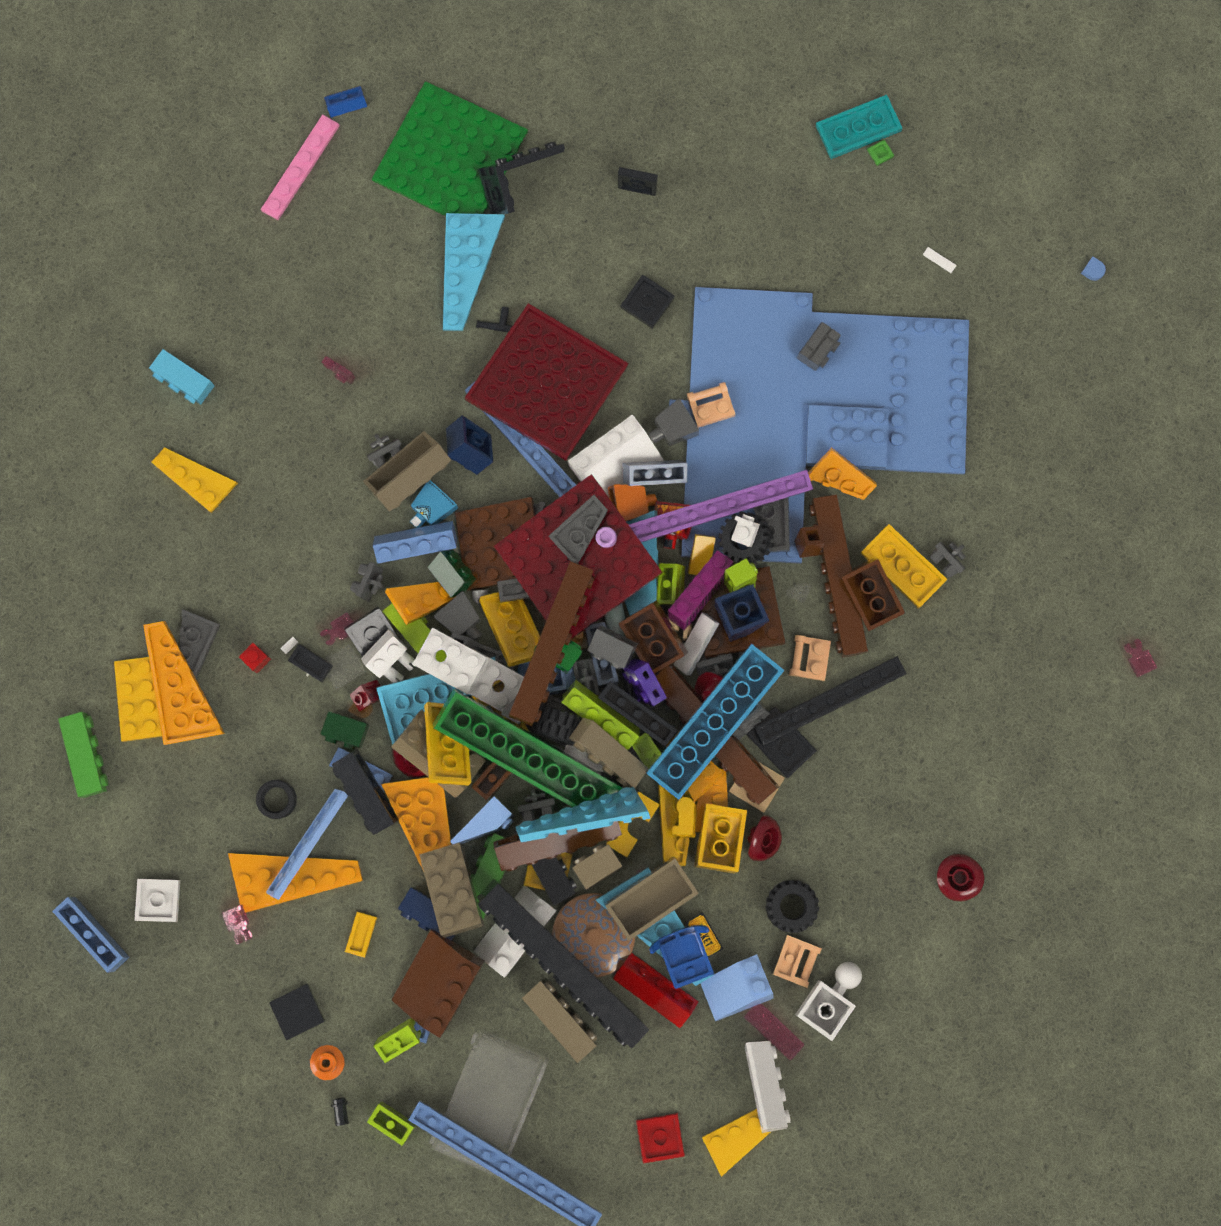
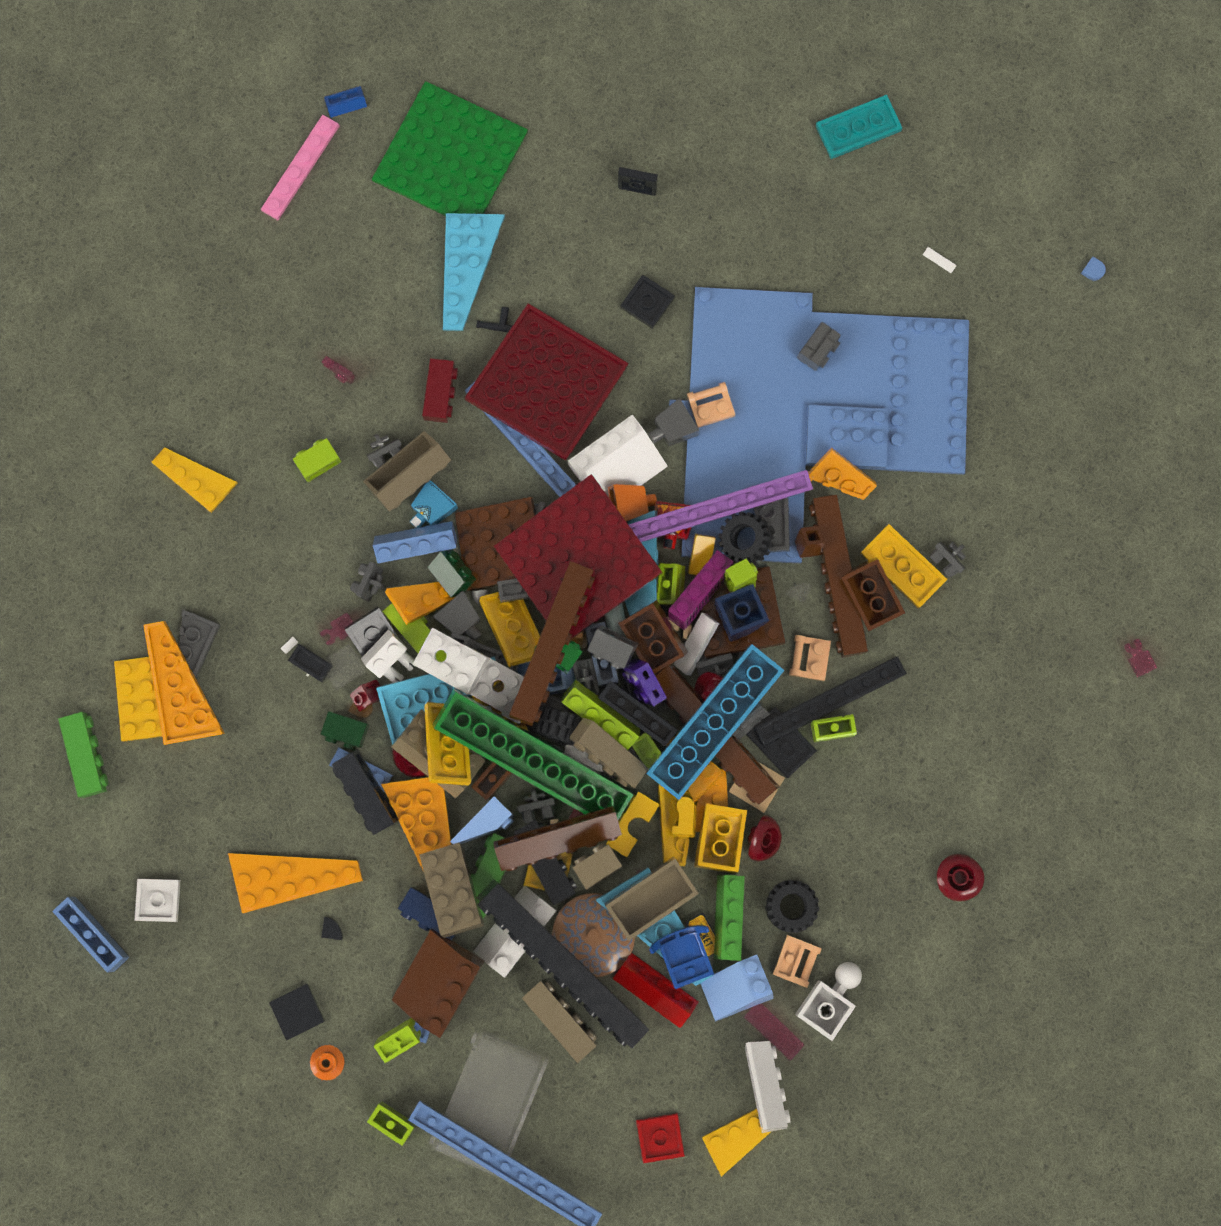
medium azure brick [149,349,214,405] -> none
clear pink plate [222,905,252,944] -> none
red brick [239,643,271,673] -> none
black tyre [256,780,297,819] -> none
light blue tile [266,789,348,900] -> none
black pin [331,1098,349,1126] -> none
yellow tile [345,911,377,958] -> none
dark blue slope [446,415,493,475] -> none
black bracket [478,141,565,214] -> none
medium azure wing [516,787,650,842] -> none
dark grey wing [548,495,608,564] -> none
lavender tile [596,527,617,548] -> none
sand blue brick [623,460,687,486] -> none
white bracket [731,514,760,547] -> none
bright green tile [867,139,894,166] -> none
none -> lime brick [293,438,342,482]
none -> black tile [321,917,343,940]
none -> dark red brick [422,358,458,423]
none -> bright green brick [713,875,745,961]
none -> lime brick [811,714,857,743]

